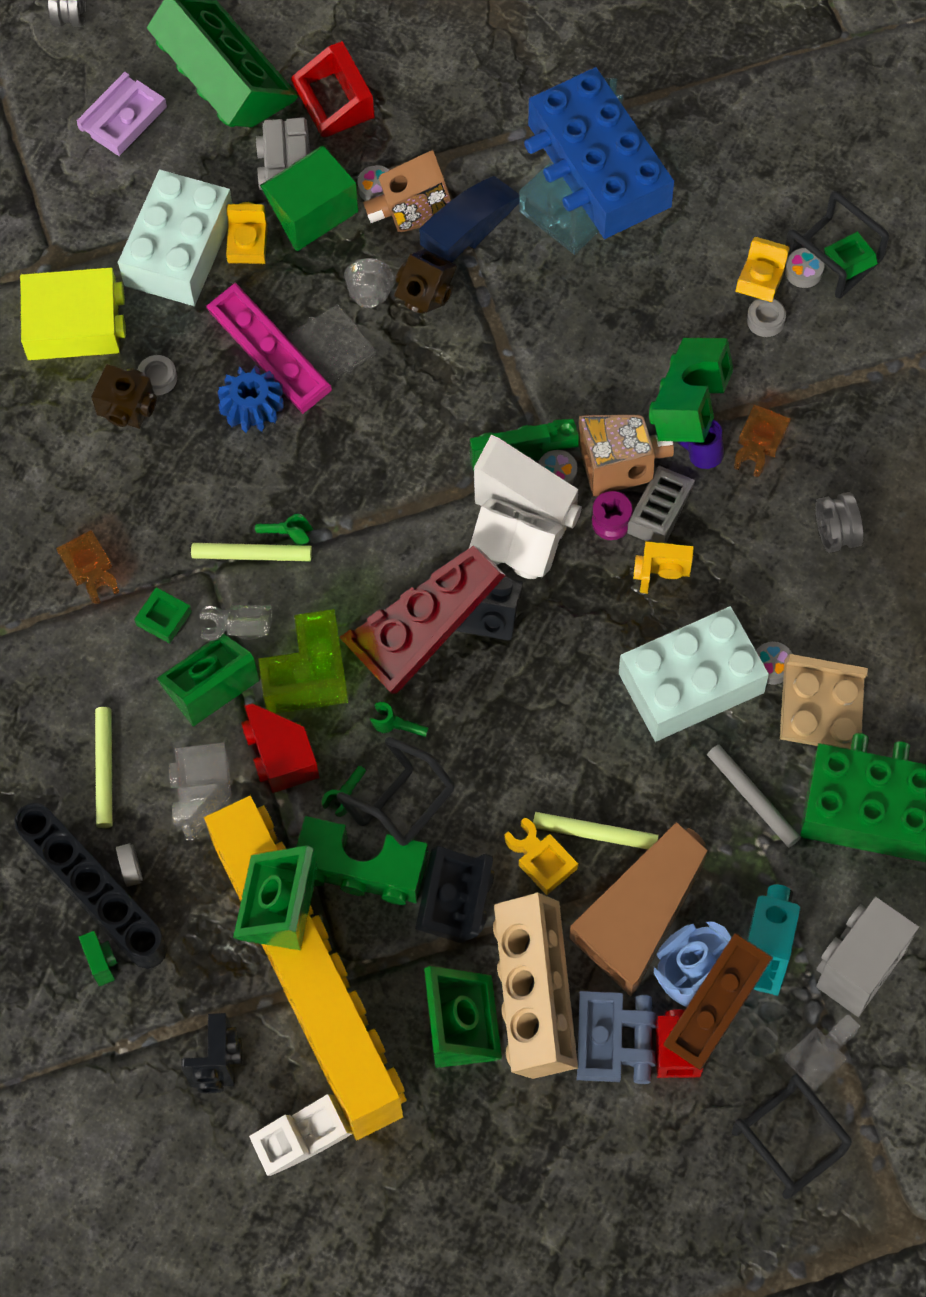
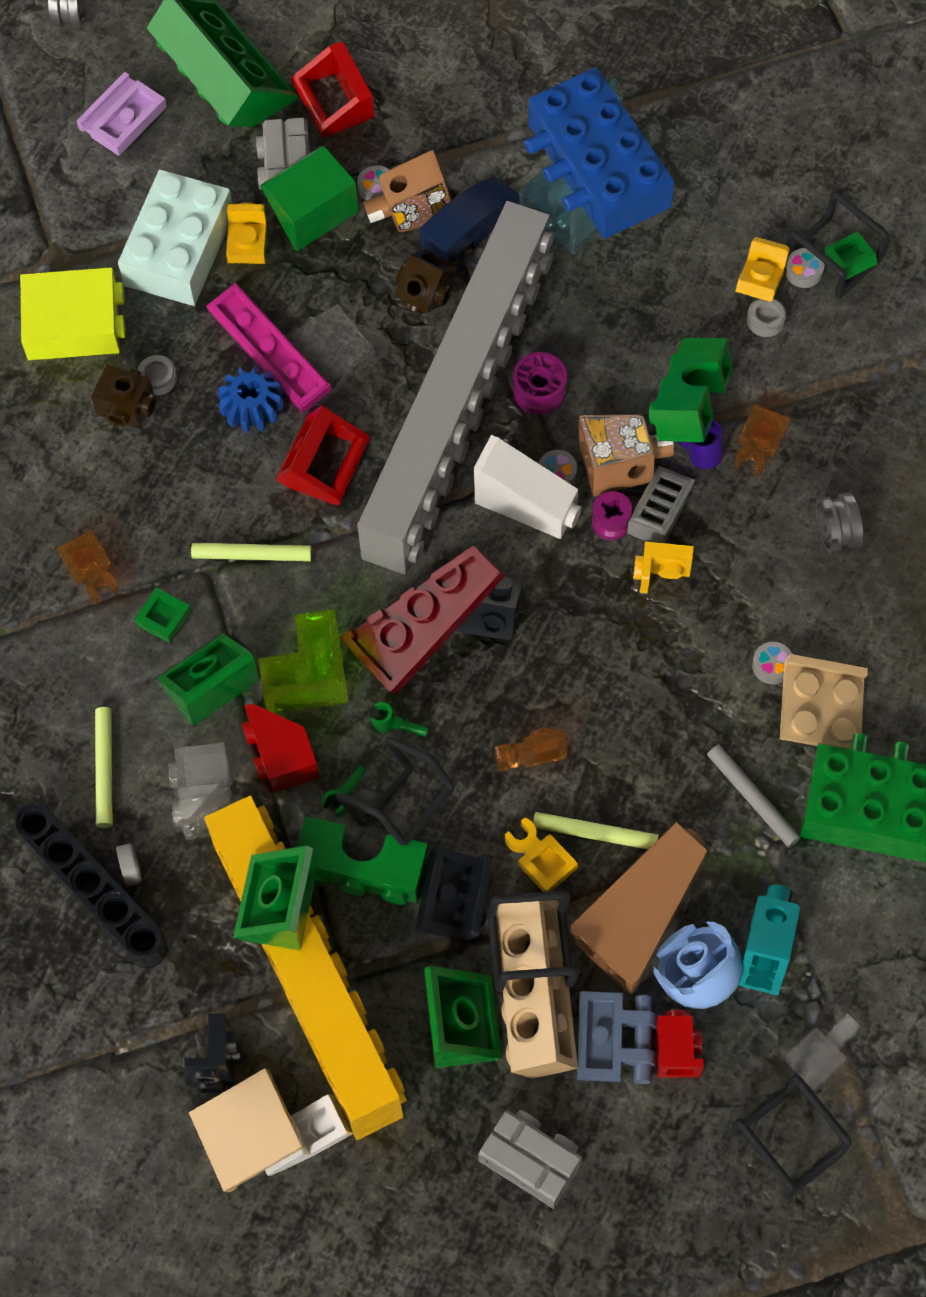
green plate [79,930,117,987] -> none
clear plate [200,605,272,641] -> none
green hand [255,514,313,545] -> none
clear cone [344,258,396,308] -> none
white brick [469,498,564,579] -> none
green hinge [470,419,579,471] -> none
light aqua brick [619,606,769,742] -> none
reddish brown plate [663,933,774,1070] -> none
light grey brick [816,896,919,1017] -> none
none -> tan piece [189,1068,304,1192]
none -> red tile [275,406,371,505]
none -> light grey brick [357,201,554,575]
none -> light grey brick [478,1110,582,1209]
none -> black piece [488,891,580,992]
none -> clear orange plate [495,728,568,772]
none -> magenta wheel [513,352,567,415]

